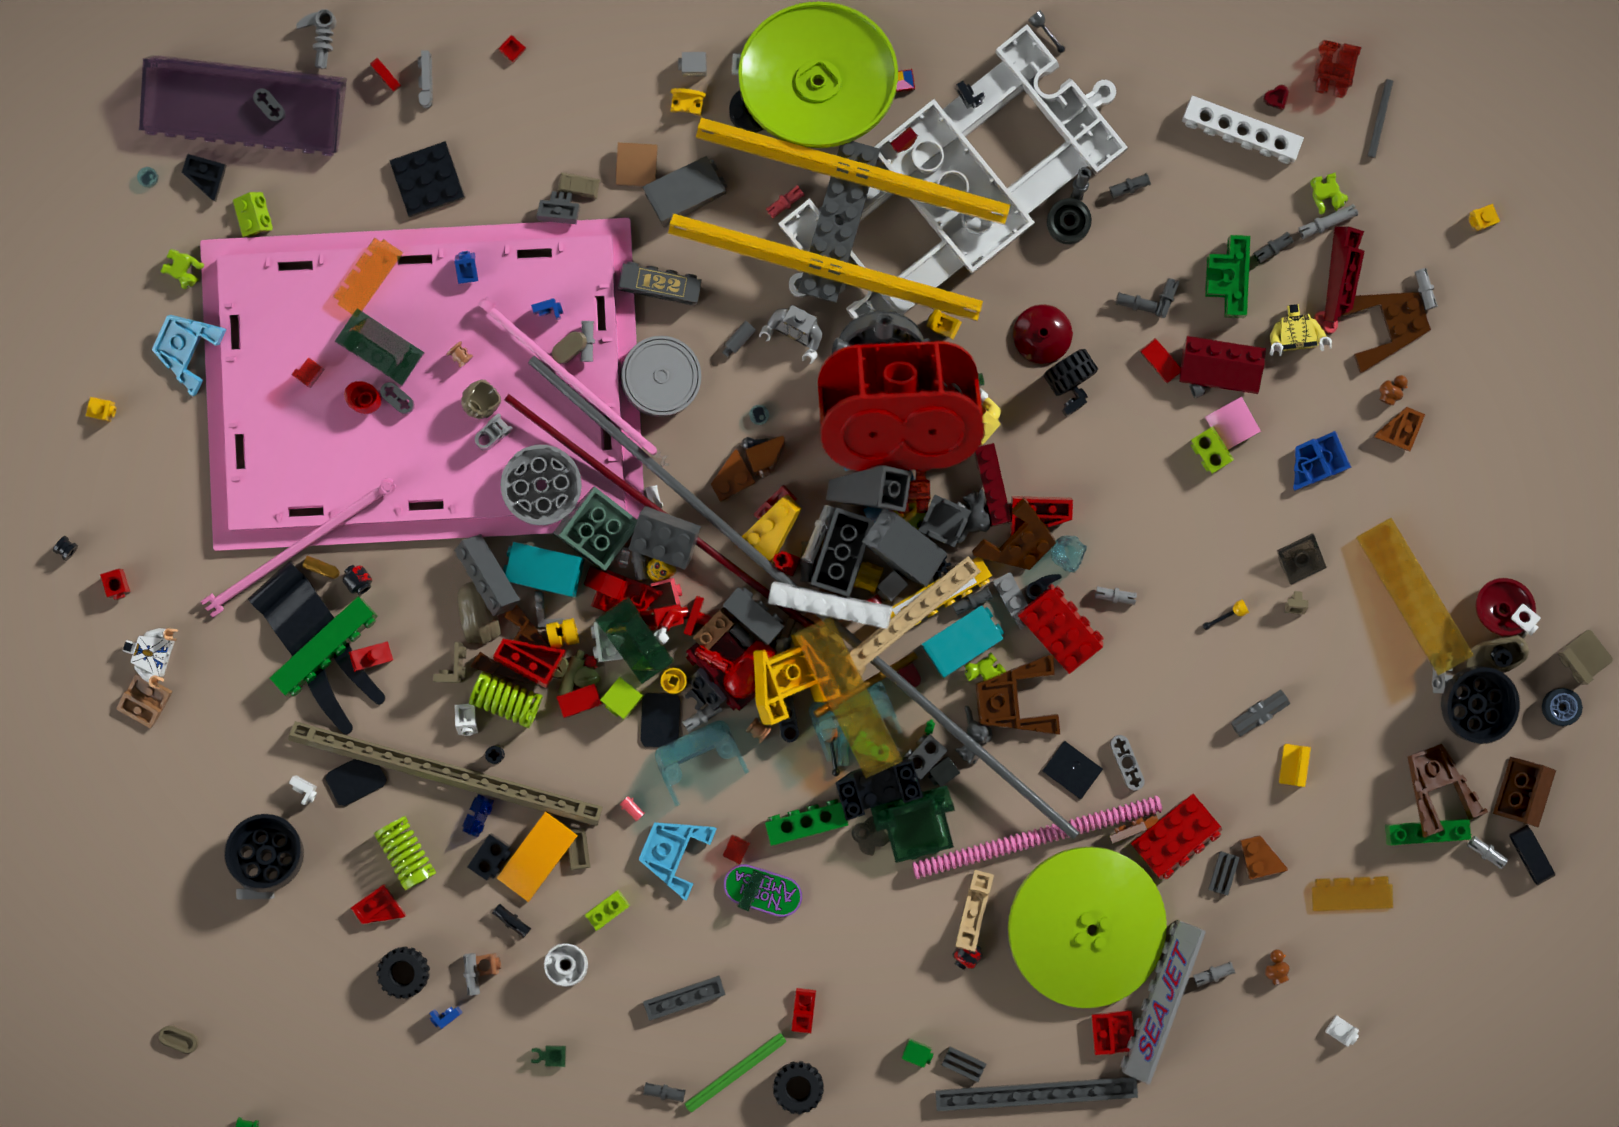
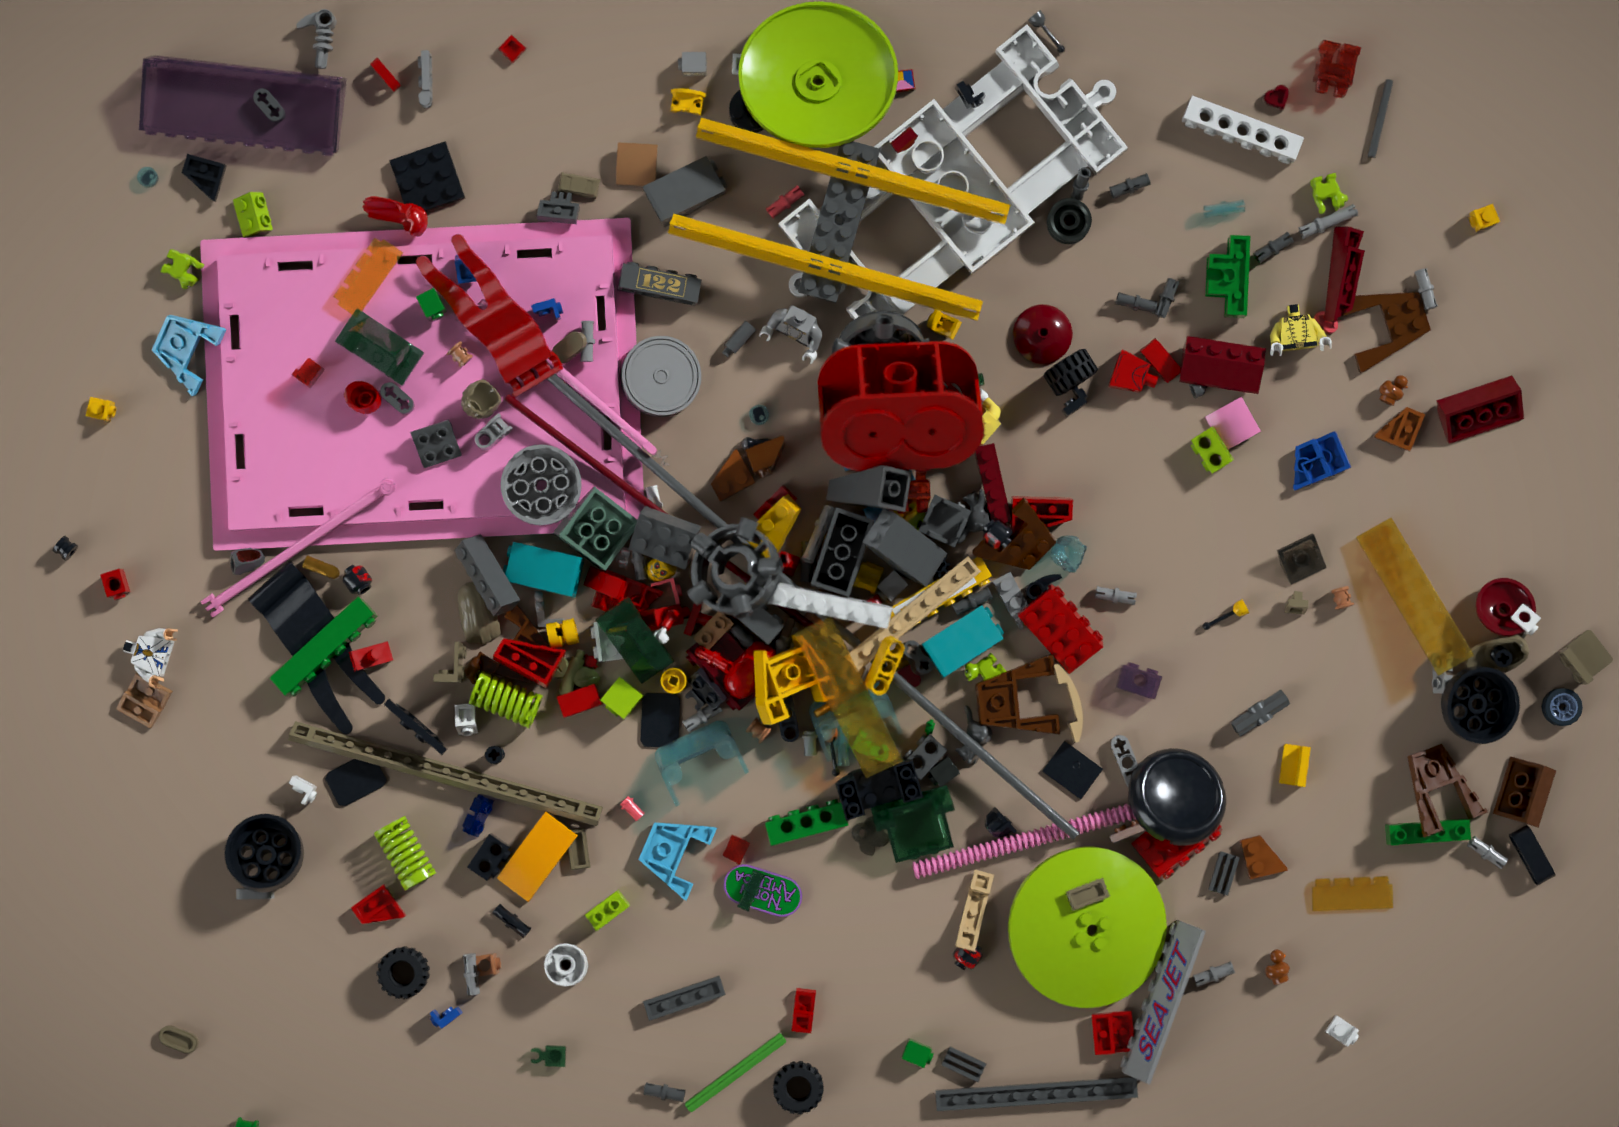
none -> dark grey rock [230,548,265,575]
none -> red hair [363,196,428,237]
none -> black wing [383,699,447,755]
none -> dark grey hinge [410,419,462,468]
none -> red flag [416,234,563,398]
none -> green brick [416,288,447,321]
none -> reddish brown arm [464,657,482,684]
none -> dark grey piece [687,517,783,619]
none -> light grey pin [802,731,818,756]
none -> yellow beam [865,636,905,695]
none -> dark grey axle [902,640,933,675]
none -> black head [982,520,1012,549]
none -> black piece [985,807,1017,837]
none -> tan slope [1054,664,1083,743]
none -> dark tan tile [1066,878,1110,911]
none -> red torso [1108,349,1158,393]
none -> clear purple brick [1115,662,1162,700]
none -> black piece [1128,748,1226,846]
none -> clear light blue pin [1203,199,1245,218]
none -> nougat bush [1331,586,1355,610]
none -> dark red slope [1436,375,1524,444]

